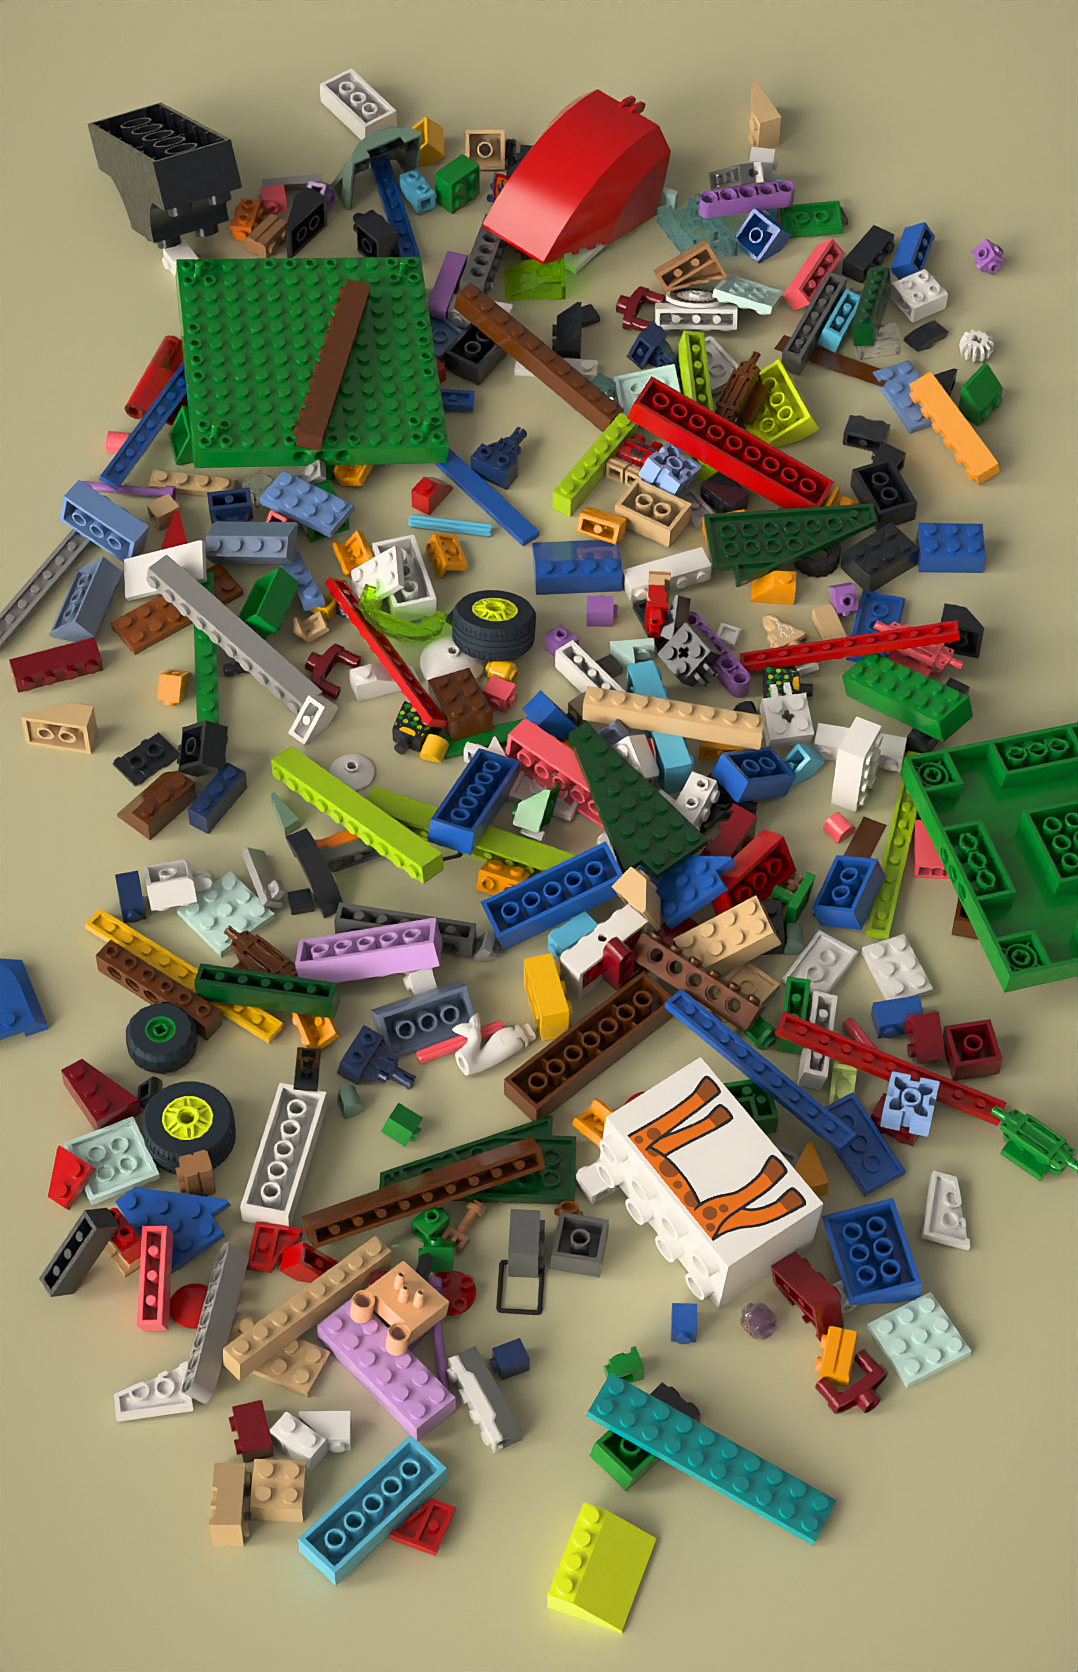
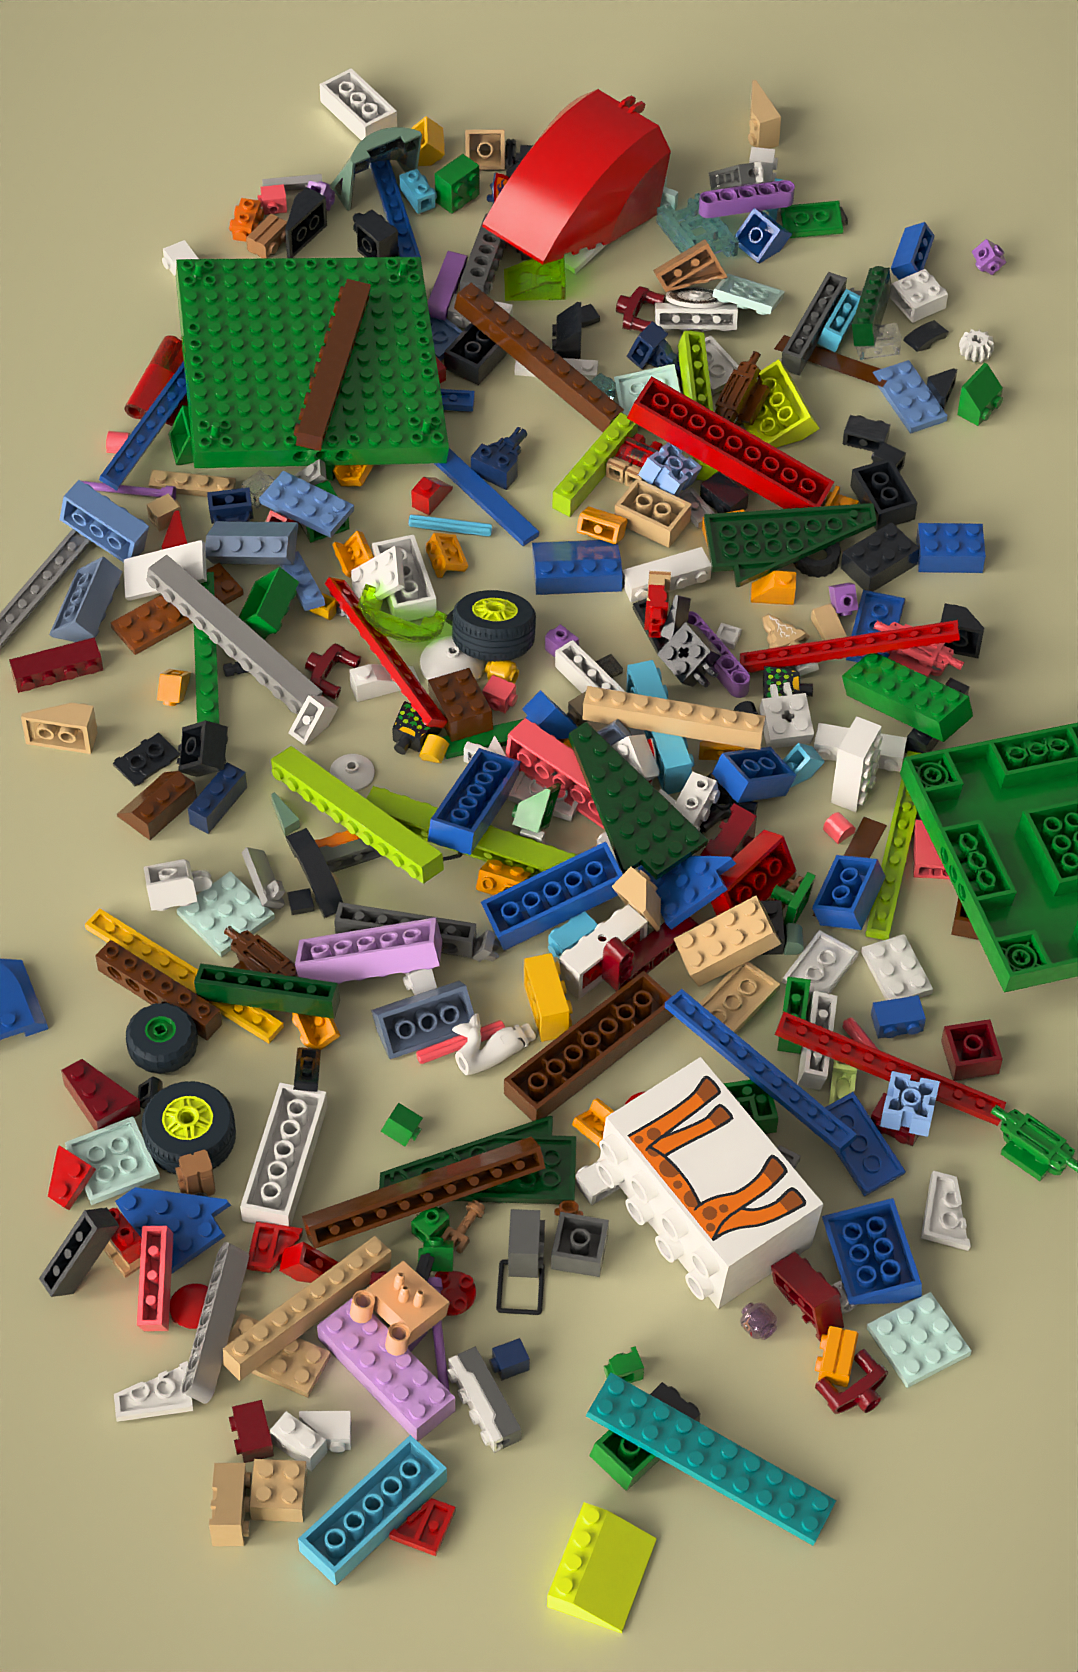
black brick [87,102,242,249] -> none
dark blue slope [115,870,146,923] -> none
tan bracket [292,611,330,644] -> none
dark blue brick [337,1025,417,1090] -> none
sand green brick [337,1085,363,1119] -> none
medium lavender brick [587,595,618,627] -> none
light aqua slope [609,638,655,669] -> none
reddish brown brick [633,931,766,1032] -> none
blue brick [671,1303,697,1344] -> none
green bracket [742,1016,777,1050] -> none
coral brick [782,238,845,311] -> none
light orange slope [794,1142,829,1197] -> none
black brick [842,225,895,284] -> none
dark red brick [904,1010,946,1063] -> none
light orange brick [909,371,1000,485] -> none

